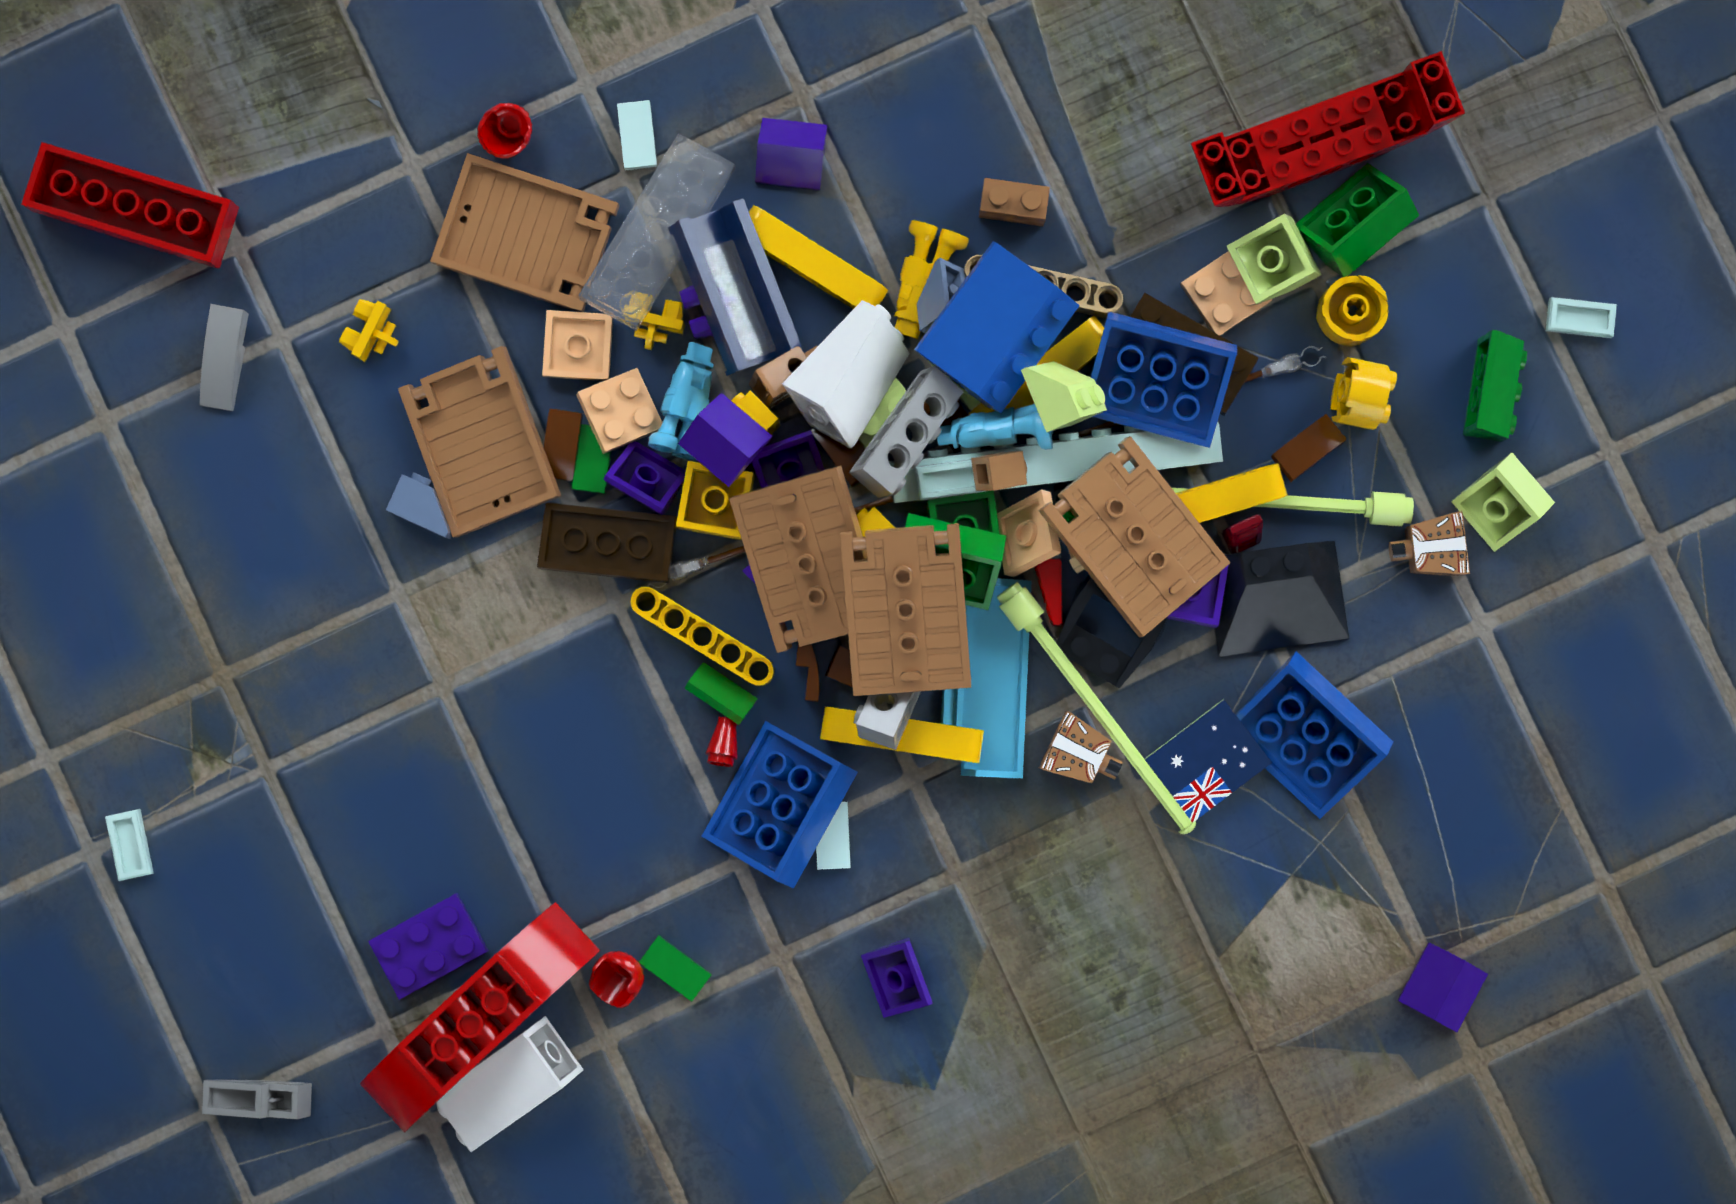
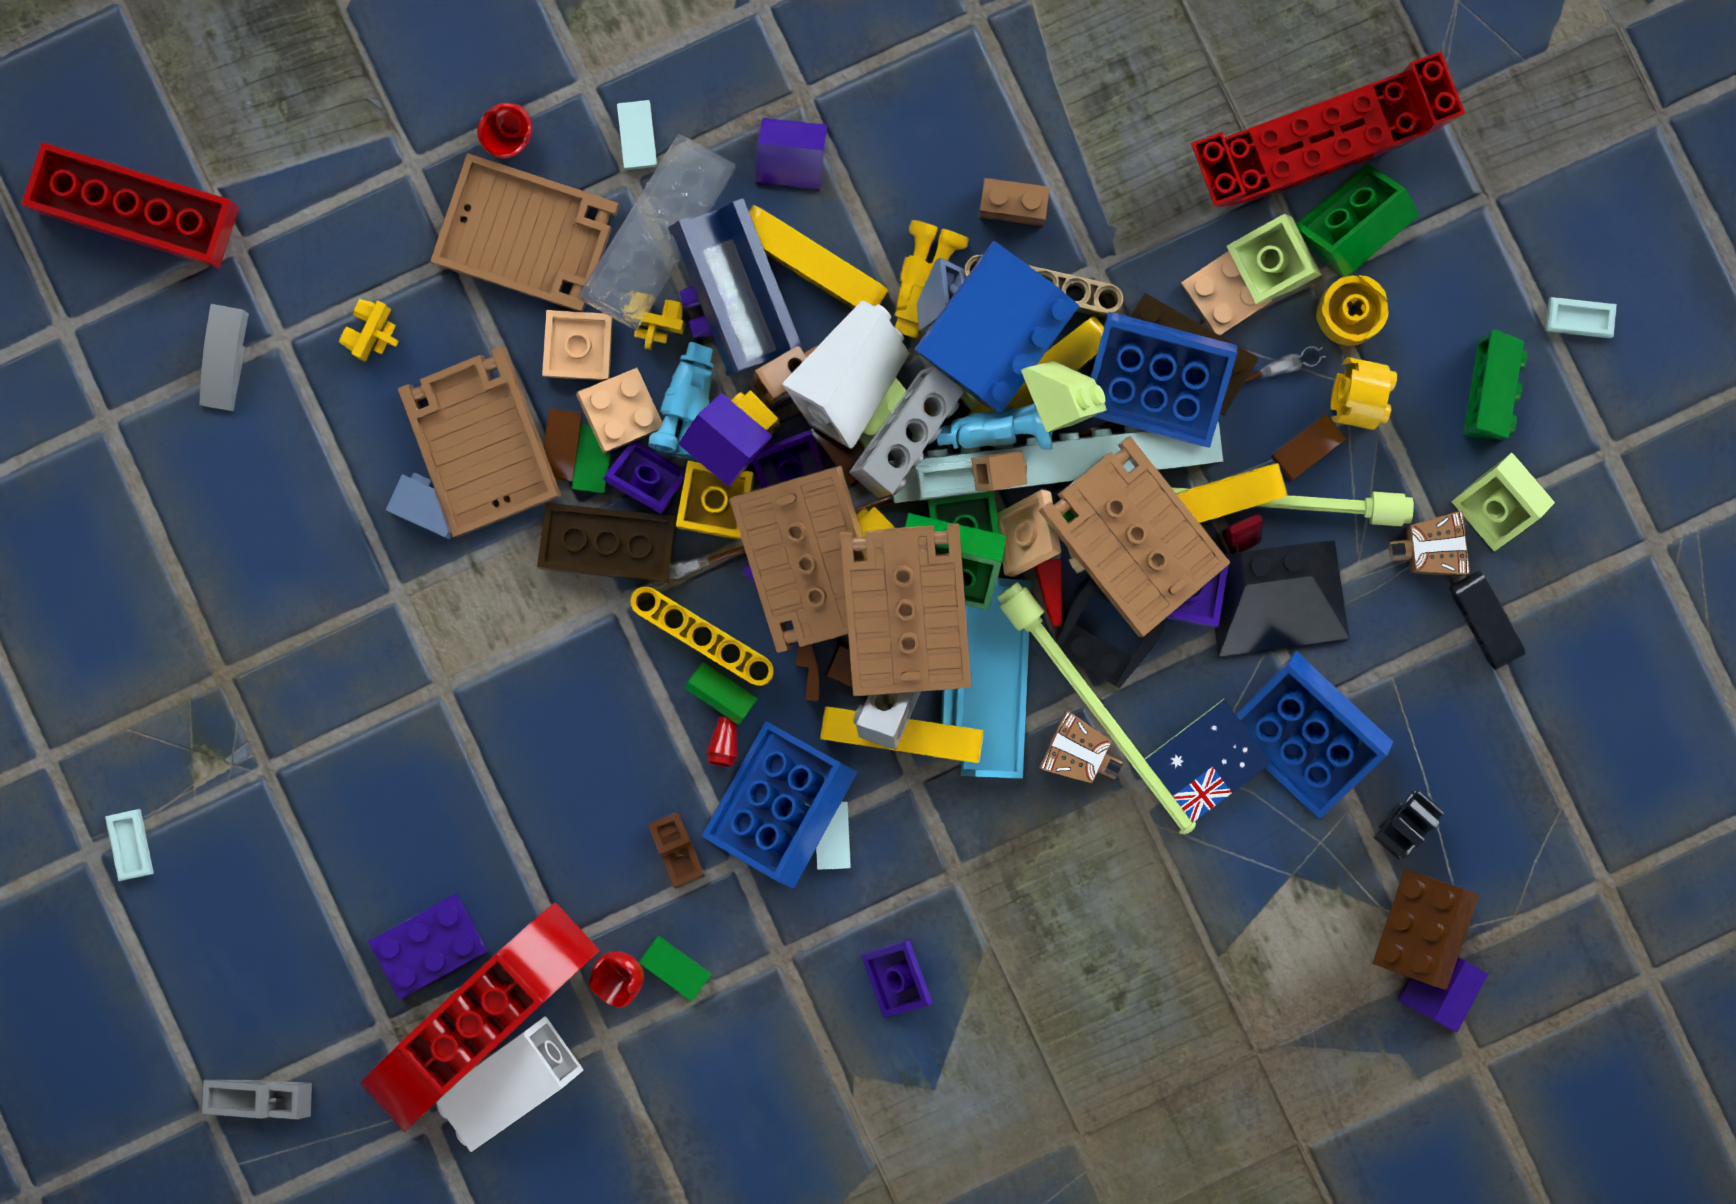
none -> reddish brown slope [647,812,705,889]
none -> reddish brown brick [1372,869,1479,990]
none -> black gear [1373,789,1444,860]
none -> black beam [1449,570,1526,670]

